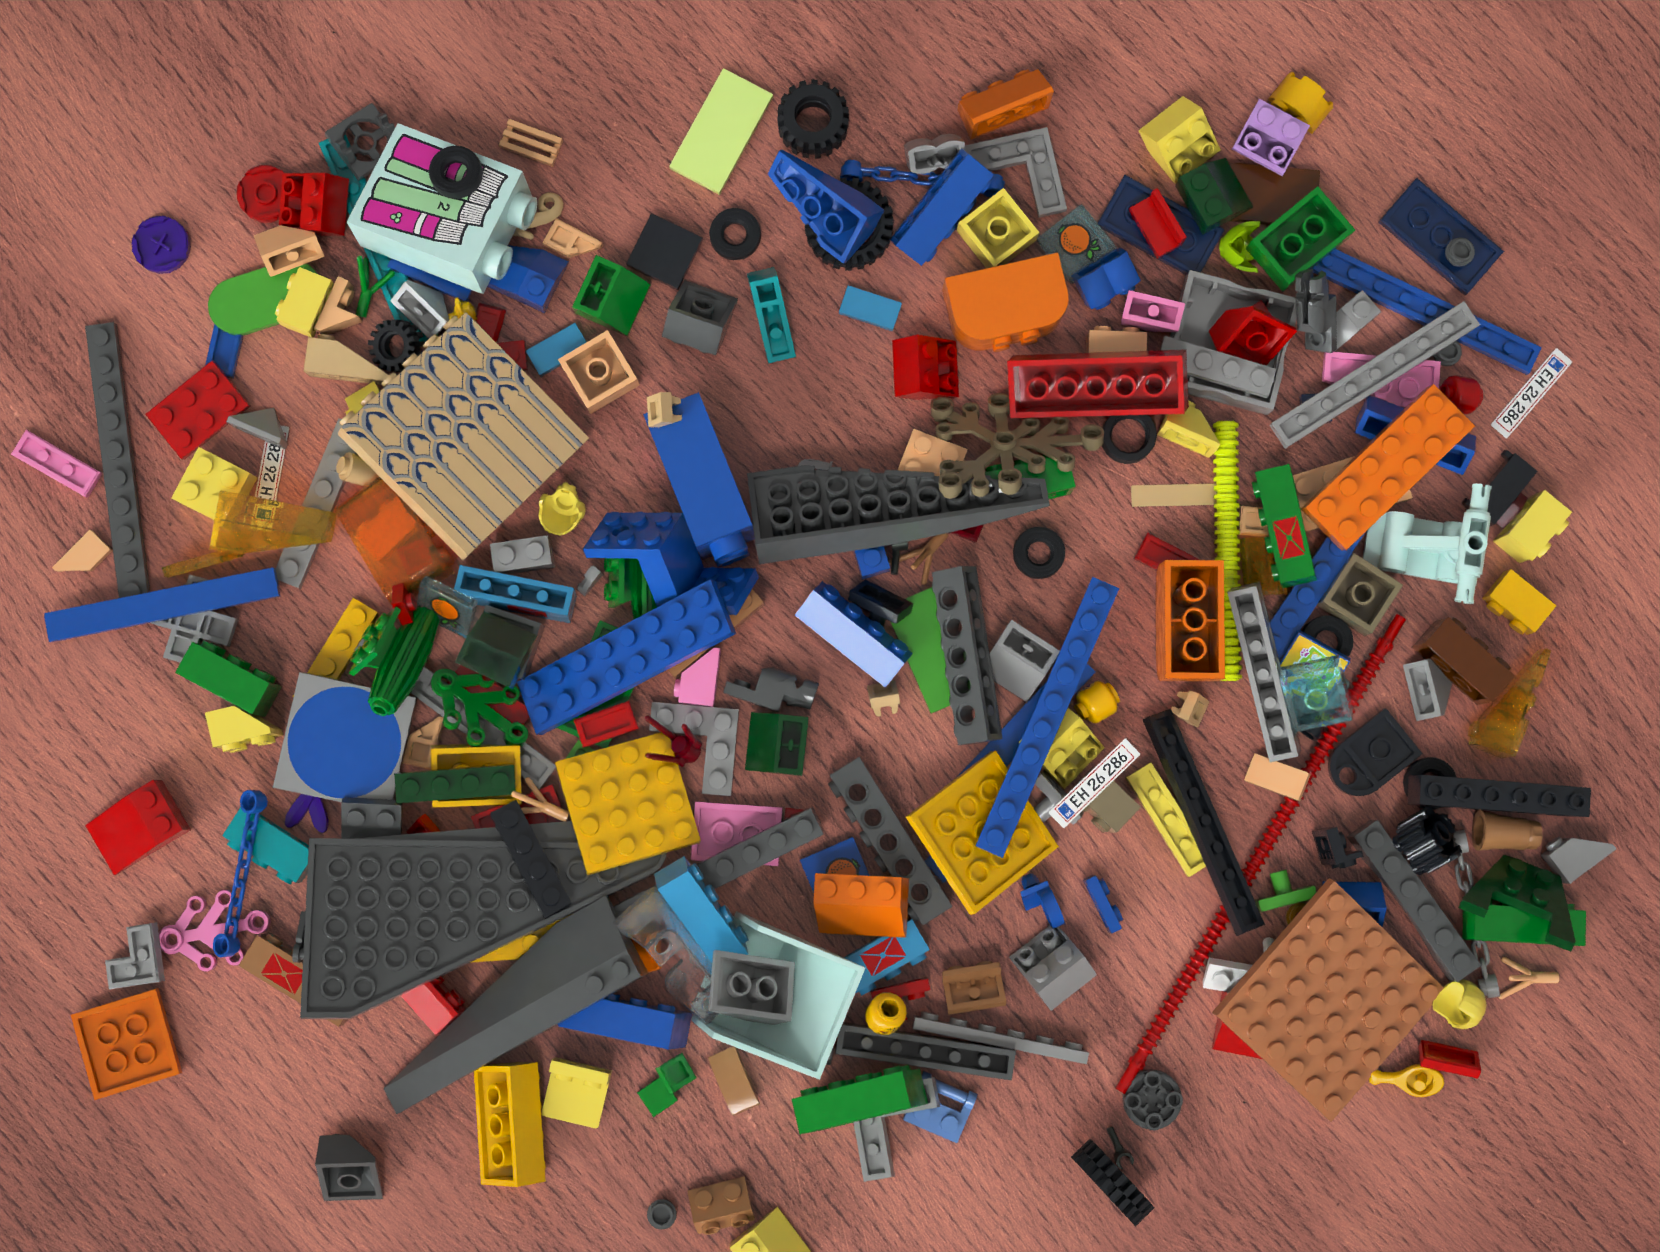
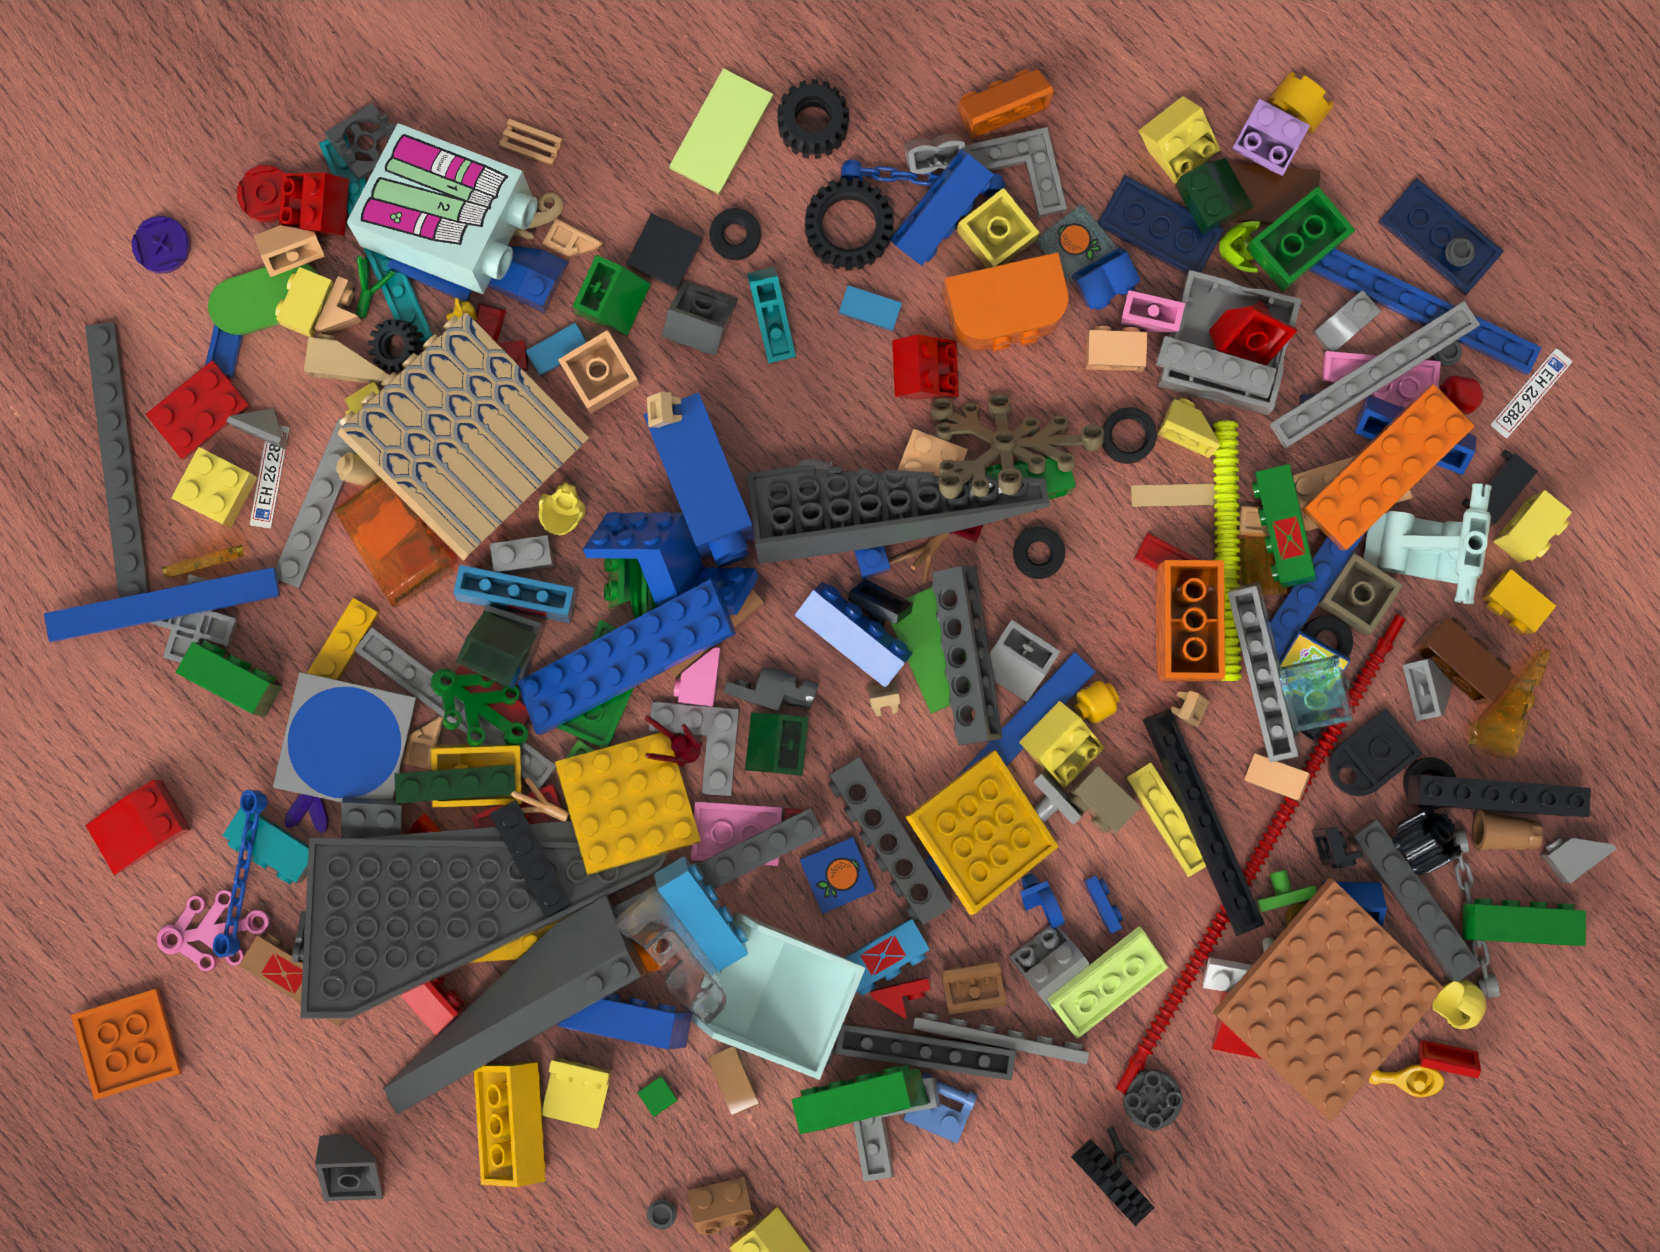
bright pink tile [11,430,103,498] -> none
light nougat tile [52,530,113,572] -> none
light grey tile [105,922,165,990] -> none
light yellow slope [205,706,283,753] -> none
clear yellow wedge [209,490,337,554] -> none
green plate [349,606,440,716] -> none
light grey slope [390,280,449,338] -> none
red plate [391,583,417,625] -> none
clear light blue tile [417,576,478,639] -> none
black tyre [429,146,483,199] -> none
red tile [574,701,639,748] -> none
light grey tile [577,565,603,596] -> none
green tile [655,1053,697,1094] -> none
light grey slope [709,950,795,1025] -> none
blue wedge [768,150,884,264] -> none
orange slope [813,873,909,938] -> none
yellow head [865,992,907,1035] -> none
pearl dark grey hand [890,541,908,575] -> none
blue plate [975,577,1119,858] -> none
red brick [1007,349,1189,418] -> none
white sticker [1049,739,1140,828] -> none
red panel [1128,188,1187,259] -> none
dark grey plate [1295,269,1337,353] -> none
dark green wing [1458,854,1576,952] -> none
tile [1496,493,1528,529] -> none
light nougat plant [1498,957,1559,999] -> none
none -> yellowish green tile [1047,926,1168,1039]

